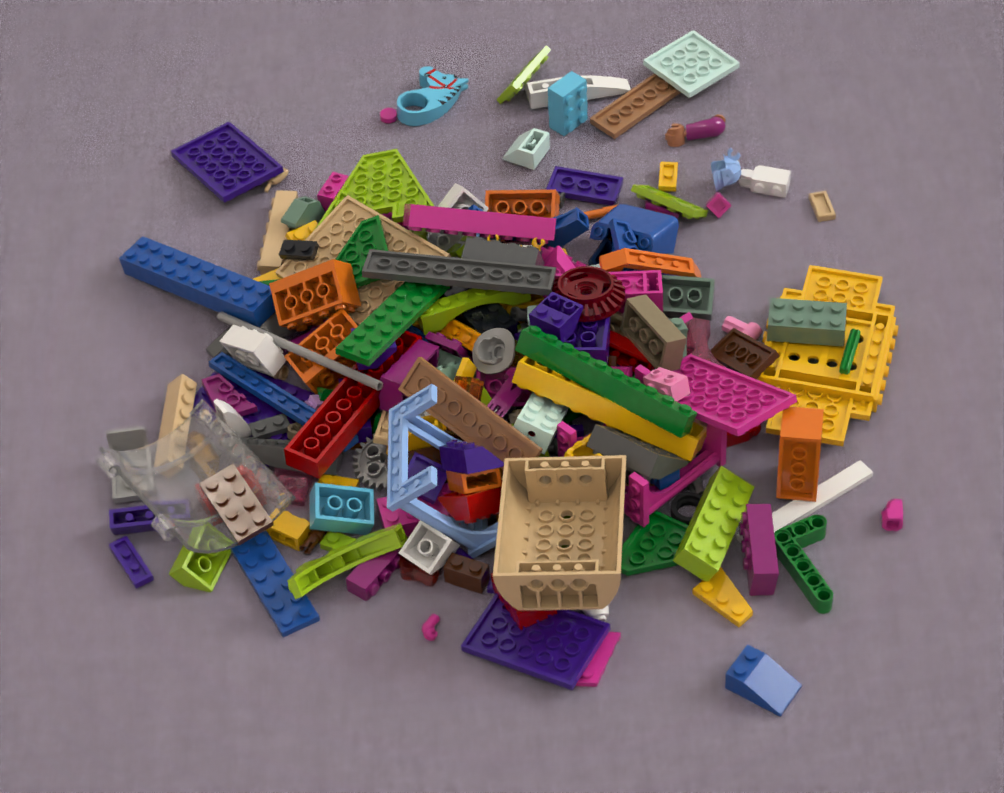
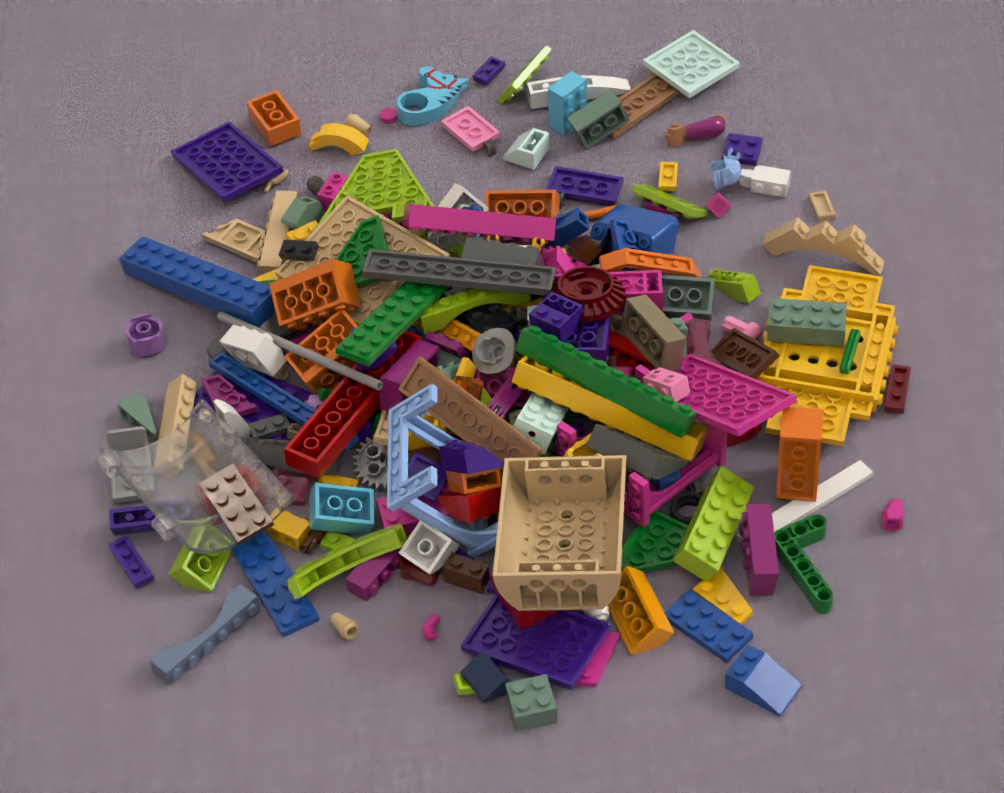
none -> sand green slope [118,392,158,446]
none -> medium lavender brick [125,314,165,358]
none -> sand blue arch [149,584,260,685]
none -> tan wing [202,219,266,263]
none -> orange brick [246,90,301,147]
none -> clear smoke cone [306,176,324,196]
none -> yellow arch [308,123,369,156]
none -> tan cone [330,612,359,640]
none -> tan cone [345,113,371,135]
none -> bright pink plate [441,106,500,152]
none -> lime plate [453,674,476,695]
none -> dark blue slope [460,651,512,702]
none -> dark purple plate [473,56,505,86]
none -> dark grey bush [483,139,497,156]
none -> sand green brick [505,674,558,732]
none -> sand green brick [567,89,630,150]
none -> reddish brown slope [567,234,602,266]
none -> light orange slope [608,566,674,655]
none -> blue plate [664,589,754,663]
none -> lime slope [706,269,761,303]
none -> dark purple plate [722,133,763,166]
none -> tan arch [762,217,885,276]
none -> dark red plate [884,364,911,414]

